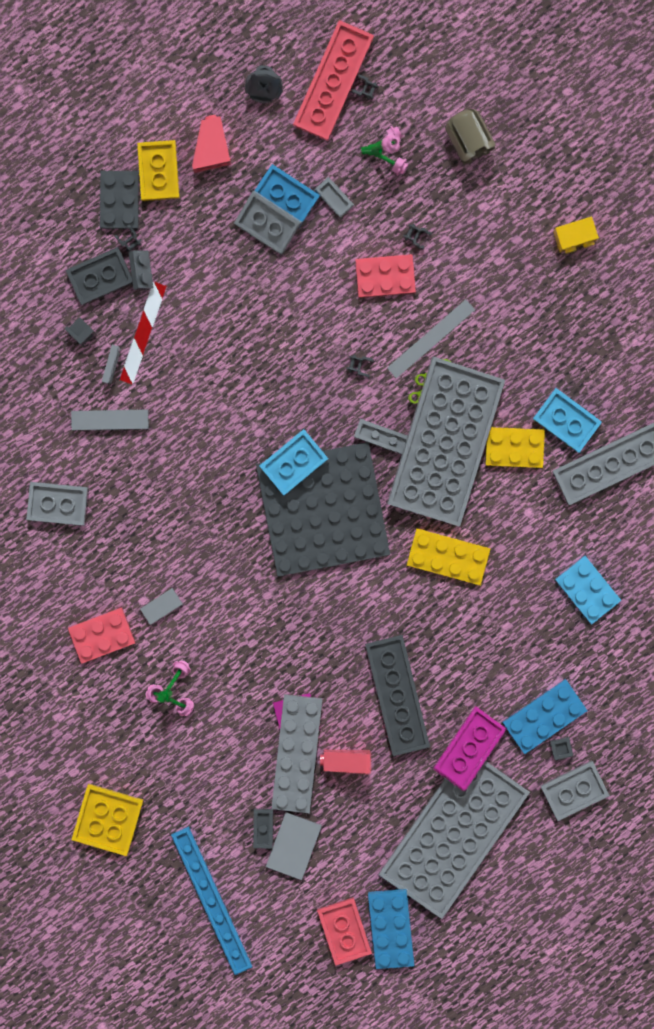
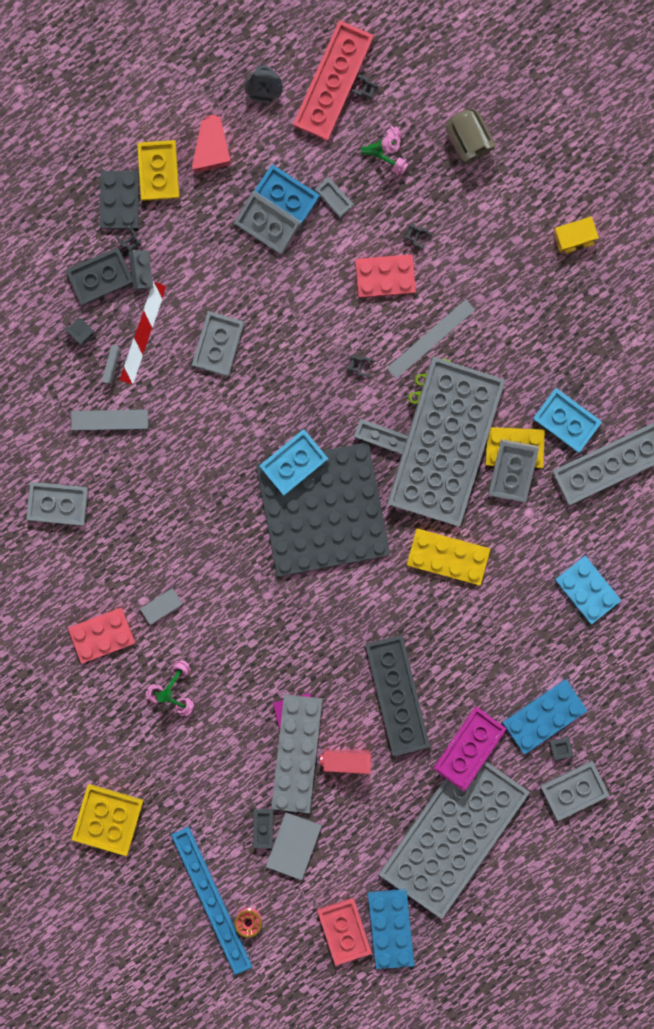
none -> light grey tile [192,311,245,377]
none -> coral wheel [235,908,262,937]
none -> light grey plate [488,439,539,502]

